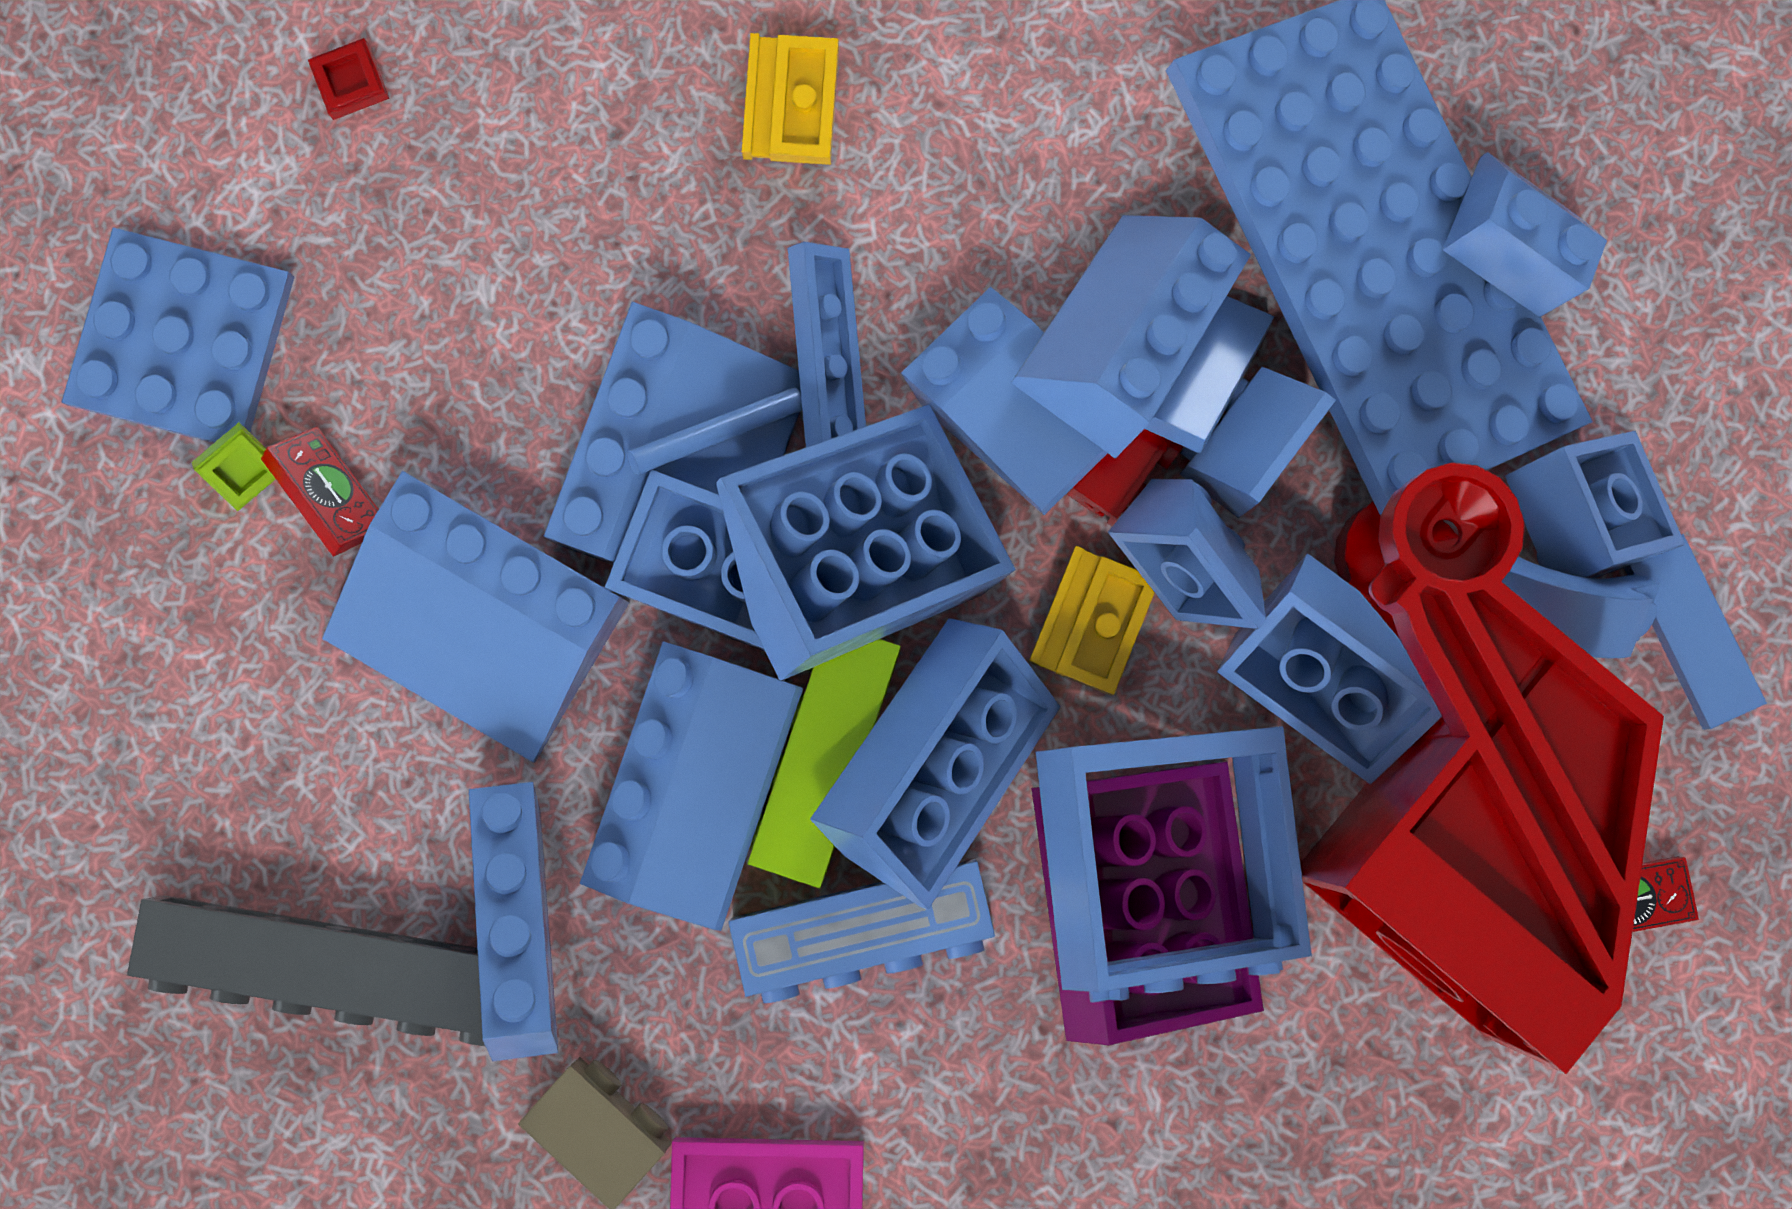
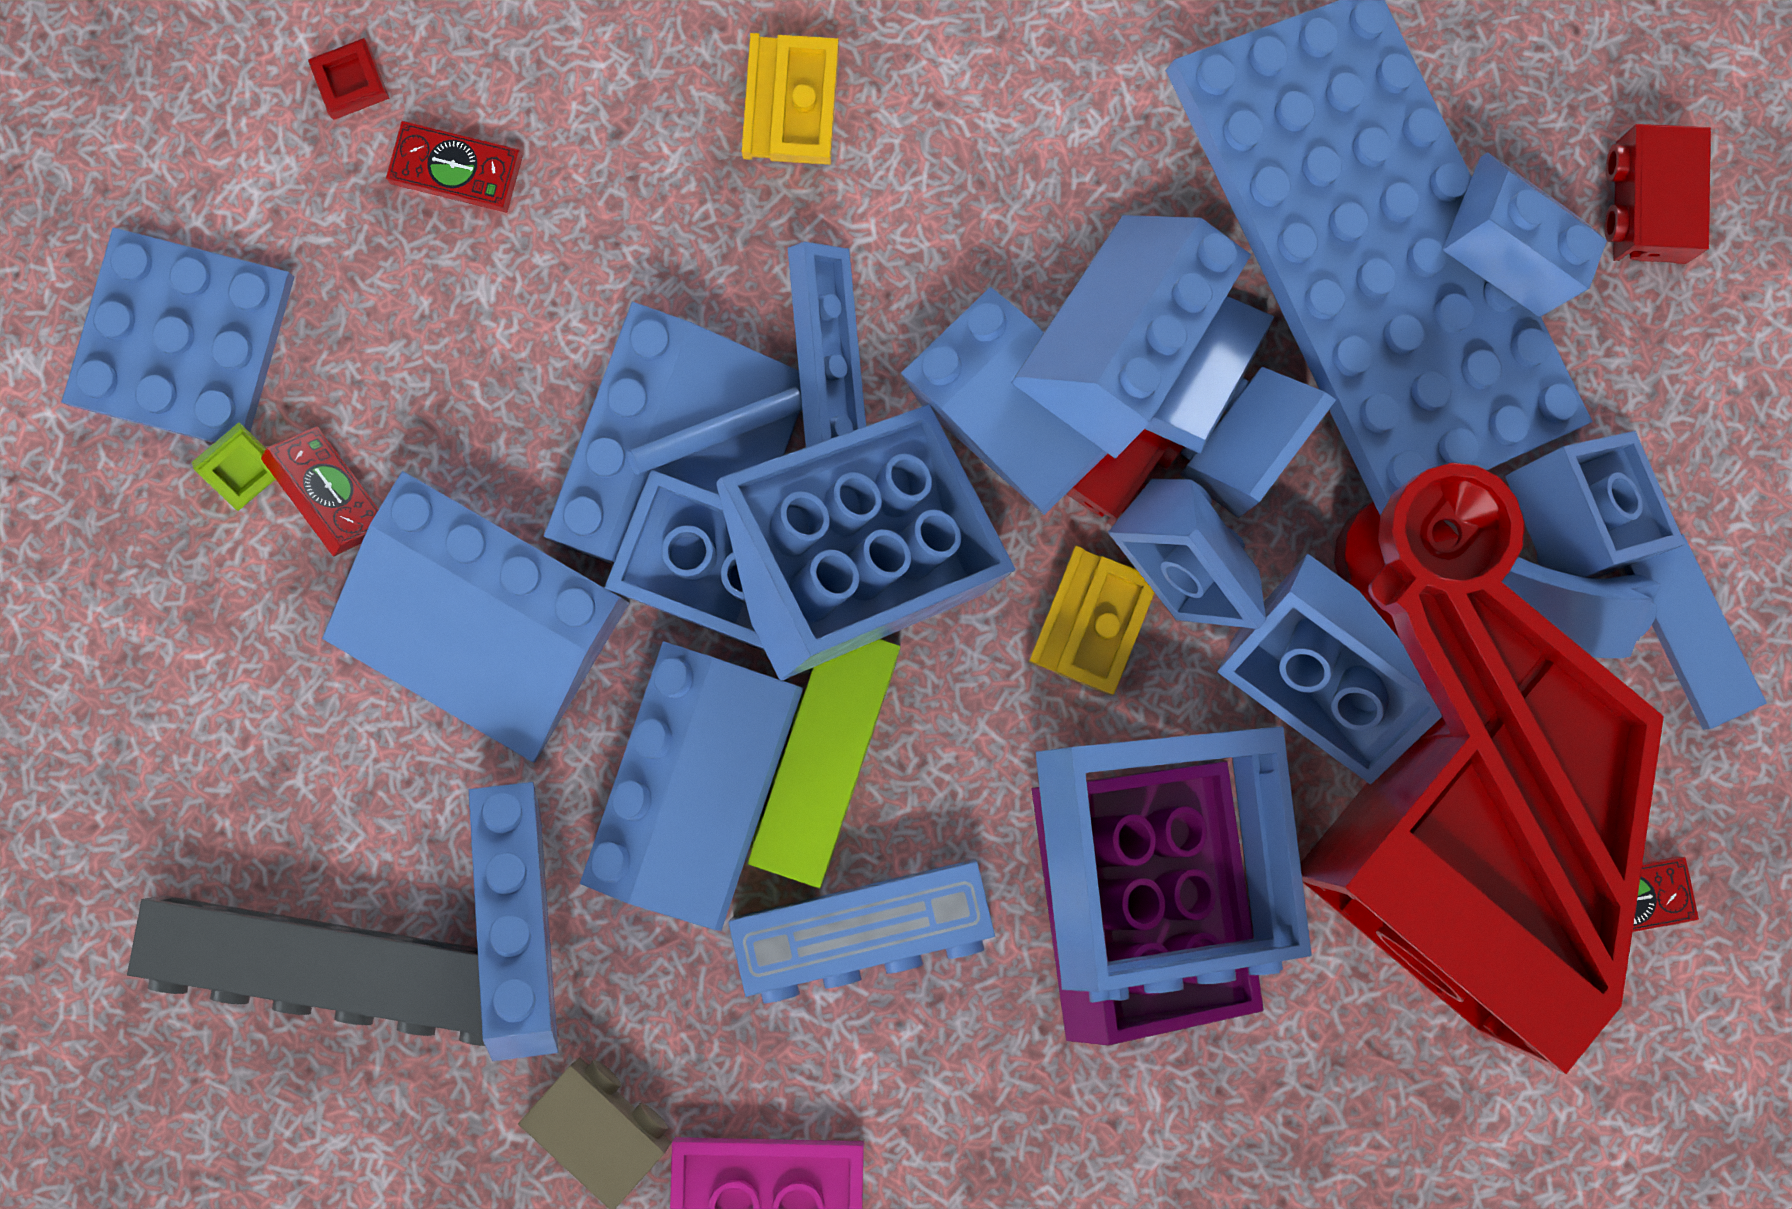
medium blue slope [810,618,1061,909] -> none
none -> red tile [386,121,523,213]
none -> red hinge [1605,124,1711,264]

